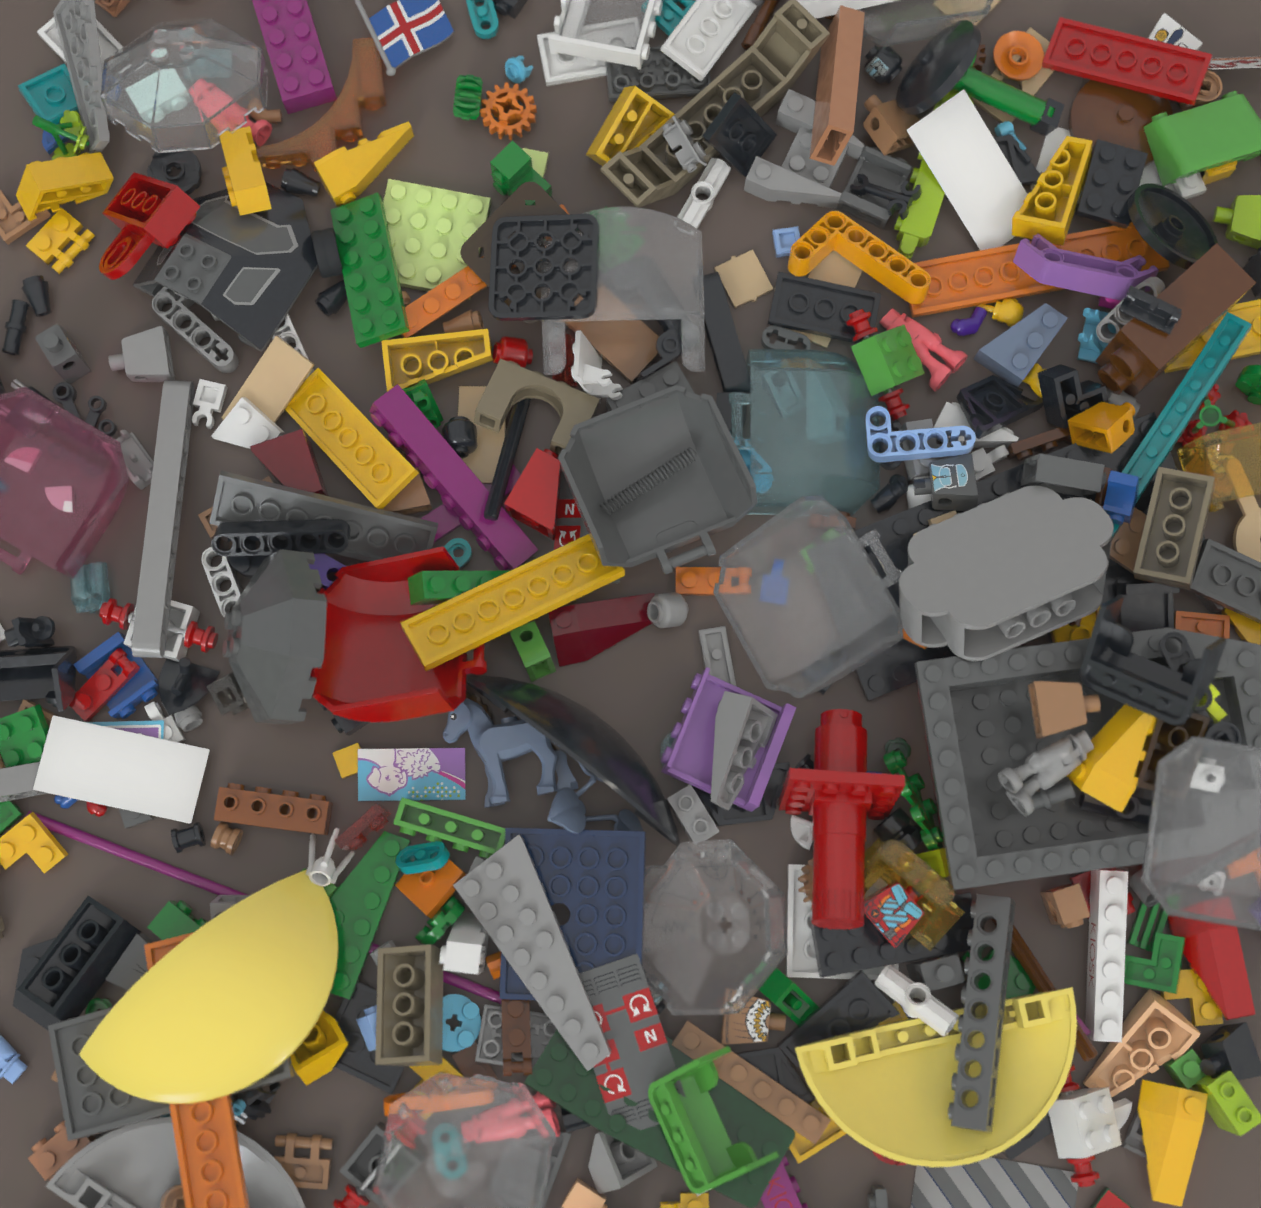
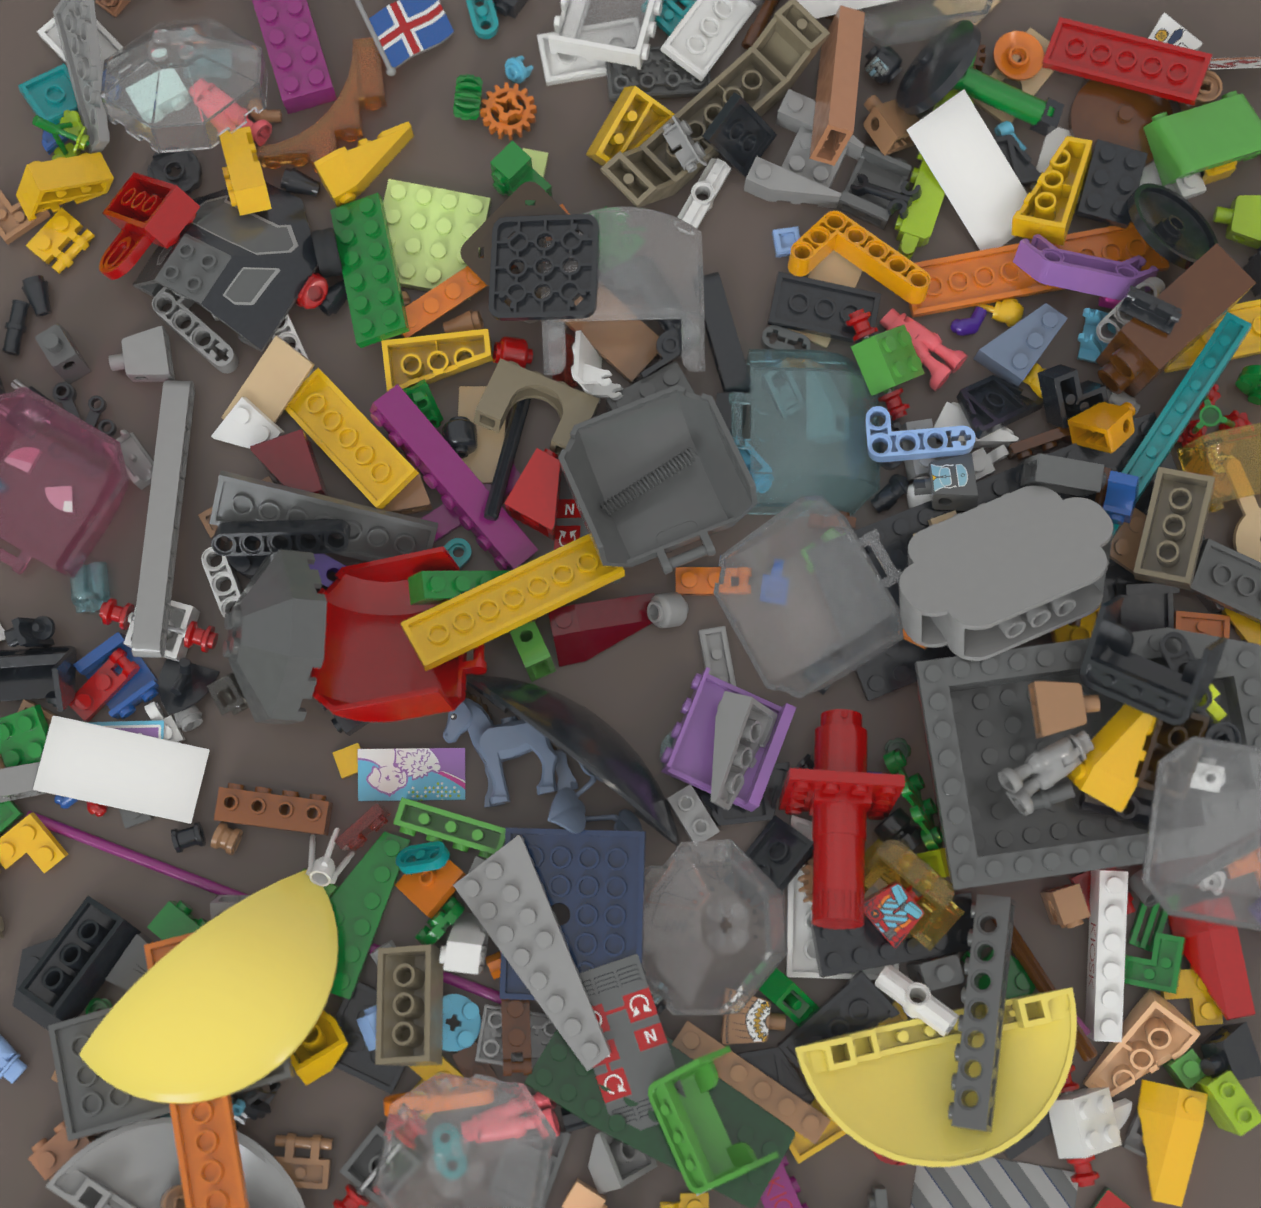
white plate [192,379,227,429] -> none
tan piece [714,250,773,309] -> none
none -> red piece [296,272,328,309]
none -> black plate [724,815,814,912]

